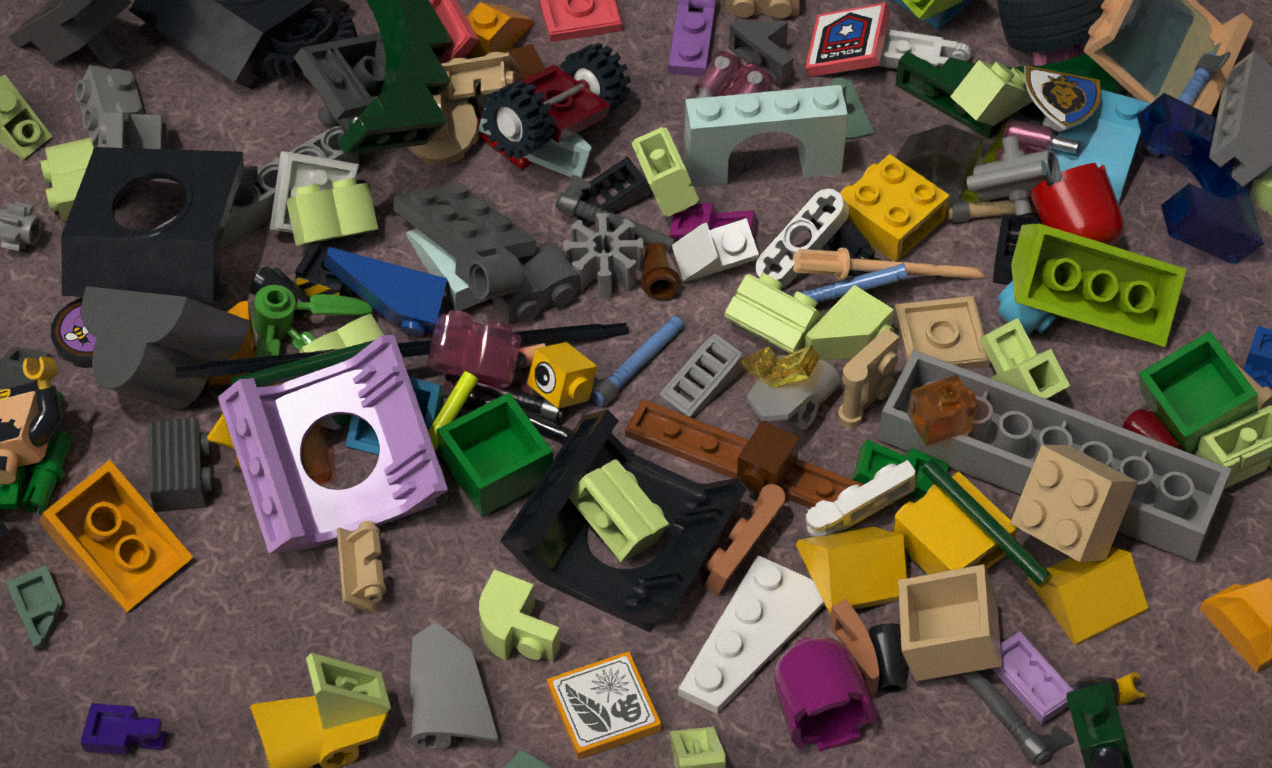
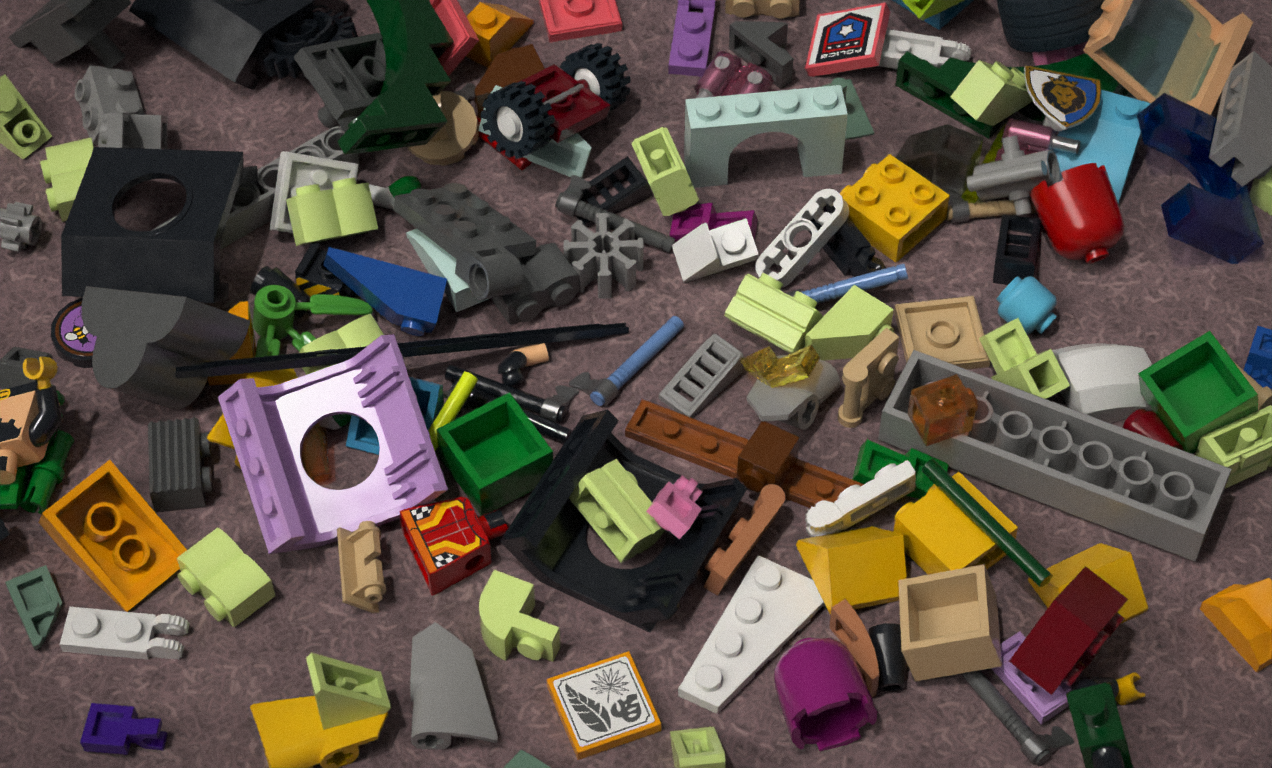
dark green bar [230,339,376,387] -> none
clear pink brick [426,310,522,388] -> none
tan hinge [440,52,521,100] -> none
yellow brick [527,342,598,409] -> none
reddish brown cone [641,242,680,300] -> none
light nougat piece [793,248,984,280] -> none
tan piece [1010,445,1138,562] -> none
lime slope [1011,224,1187,347] -> none
piece [1145,51,1231,157] -> none
none -> white hinge [60,607,189,660]
none -> yellowish green brick [177,527,275,627]
none -> arm [369,176,421,210]
none -> red torso [399,497,508,596]
none -> bright pink plate [646,475,702,539]
none -> dark red piece [1009,566,1128,695]
none -> white slope [1052,343,1153,423]

